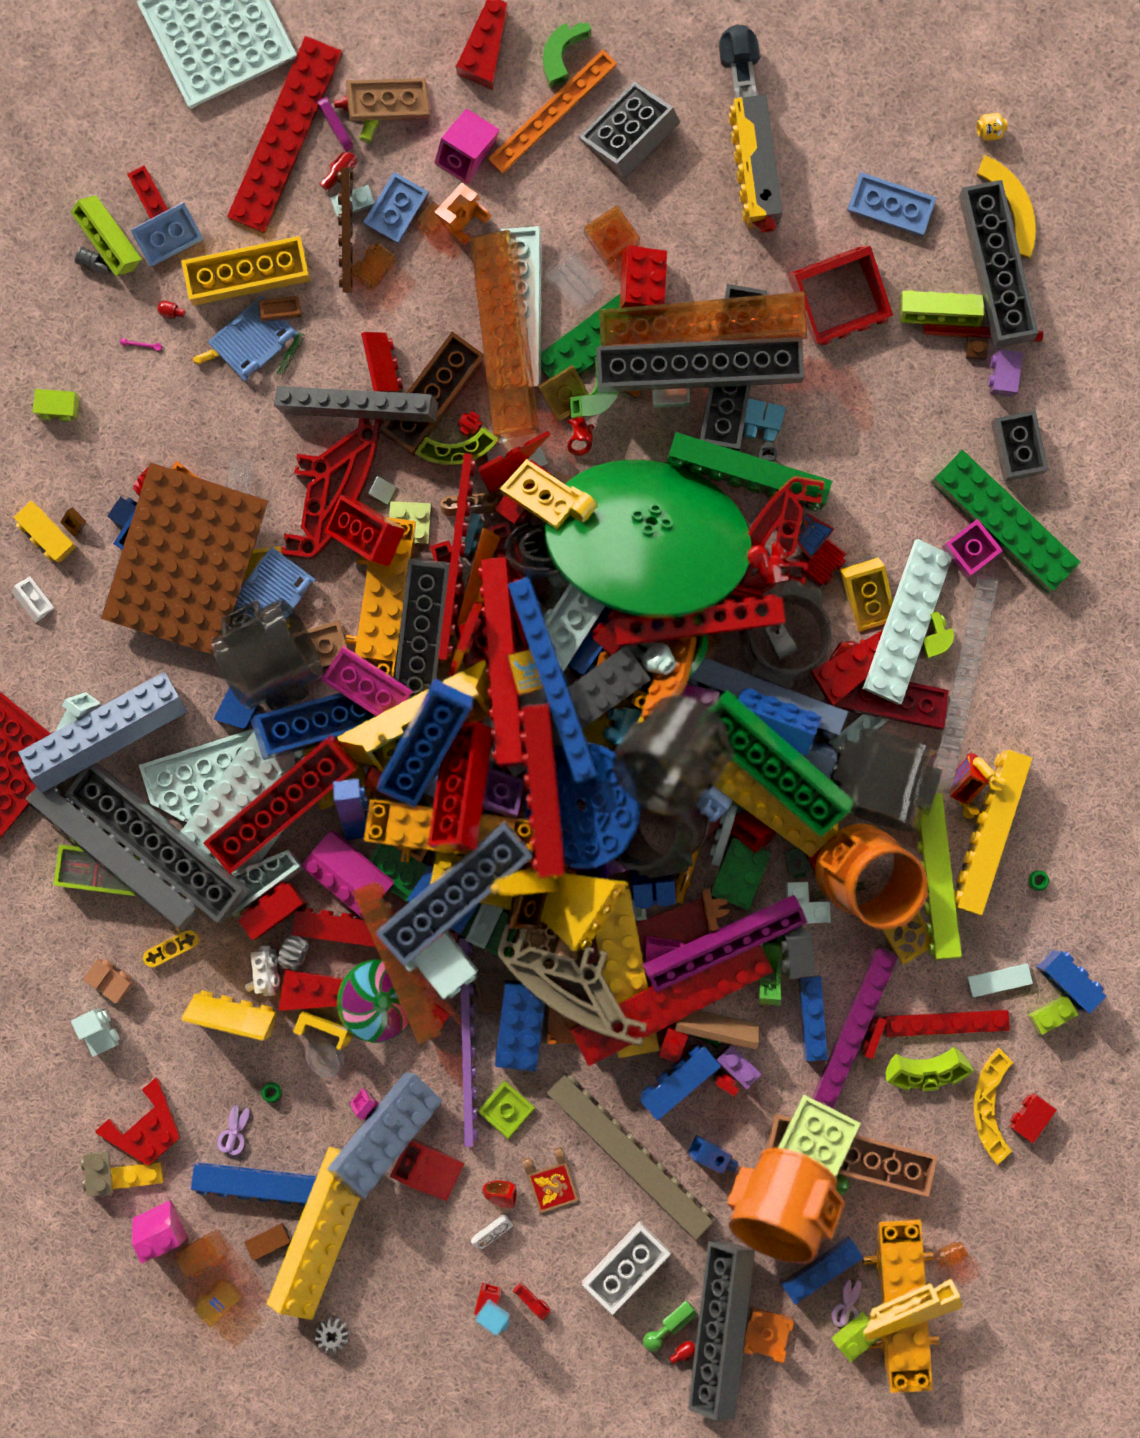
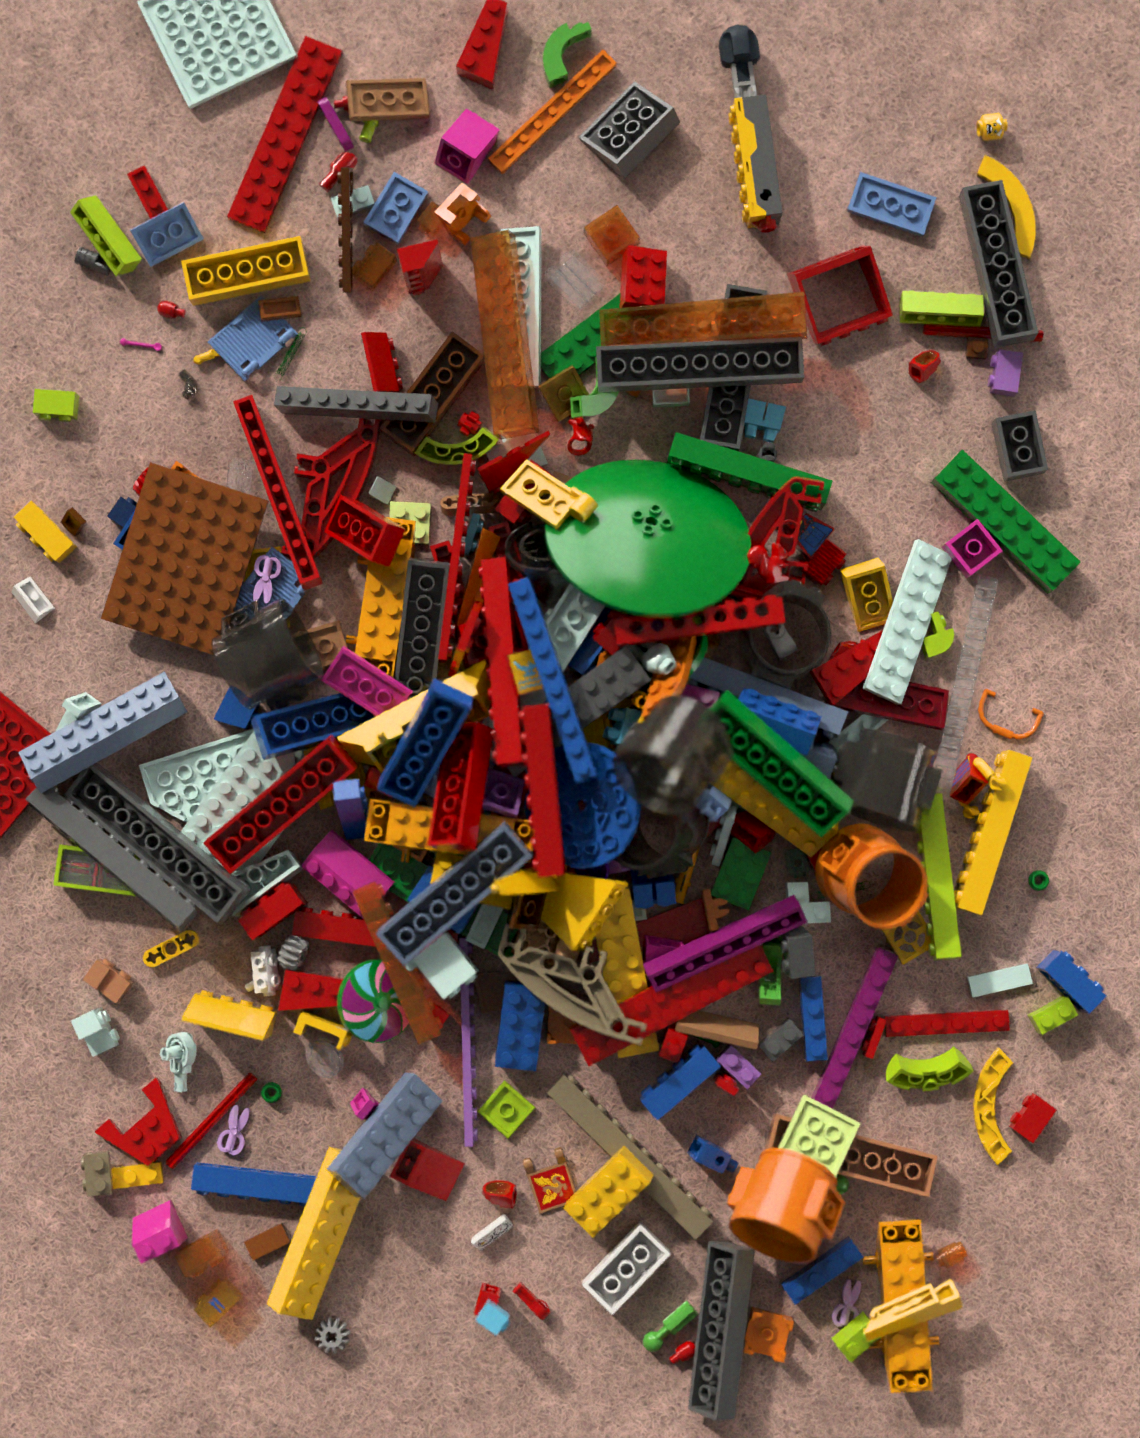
none -> light aqua pin [160,1032,197,1092]
none -> red axle [166,1072,257,1169]
none -> clear smoke arm [178,369,198,400]
none -> red brick [233,395,323,591]
none -> lavender piece [253,555,281,604]
none -> red slope [397,239,443,295]
none -> yellow brick [563,1146,654,1238]
none -> dark grey brick [758,1018,804,1062]
none -> red rock [909,350,941,383]
none -> orange piece [978,689,1044,739]

